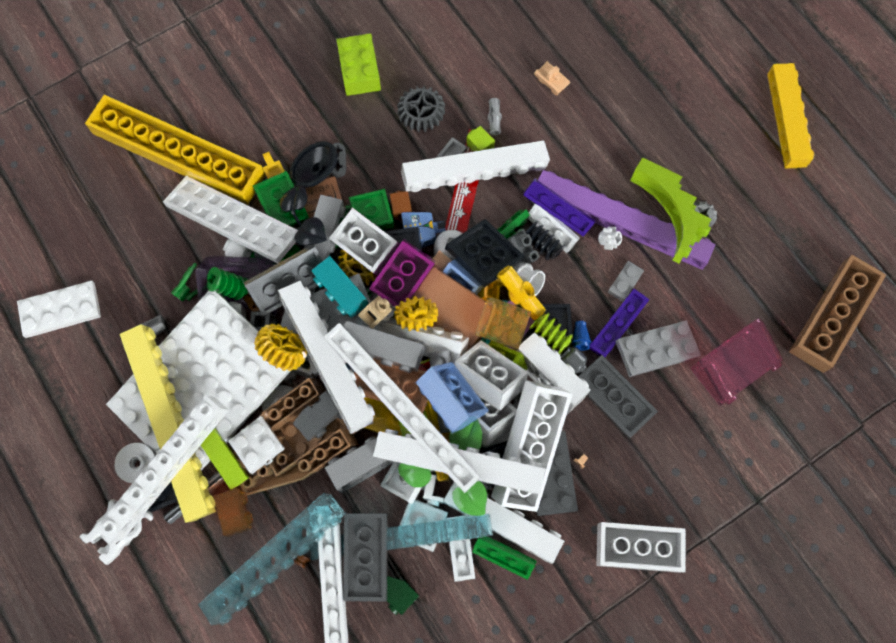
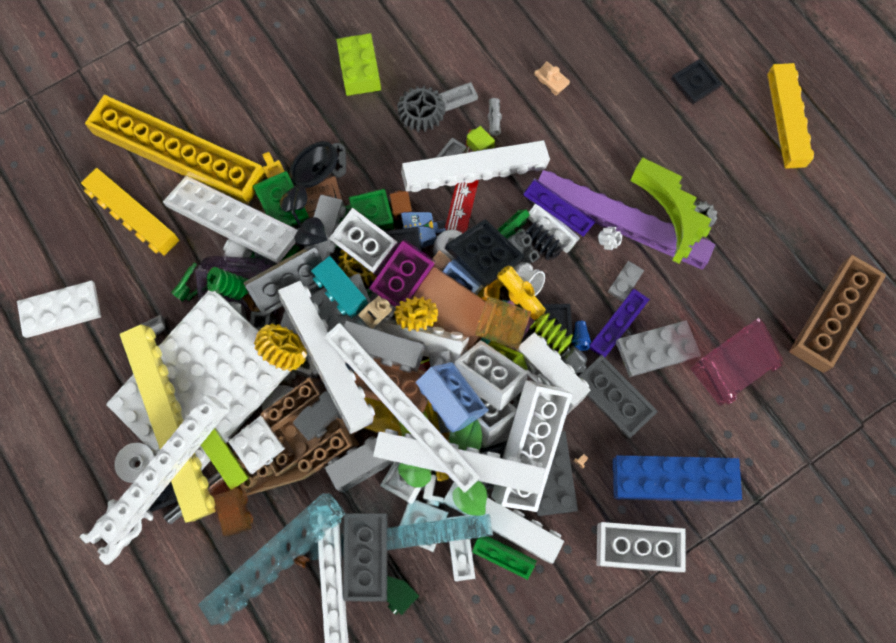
none -> yellow brick [81,168,180,256]
none -> light grey plate [439,82,478,112]
none -> blue brick [613,456,742,502]
none -> black plate [671,59,722,105]

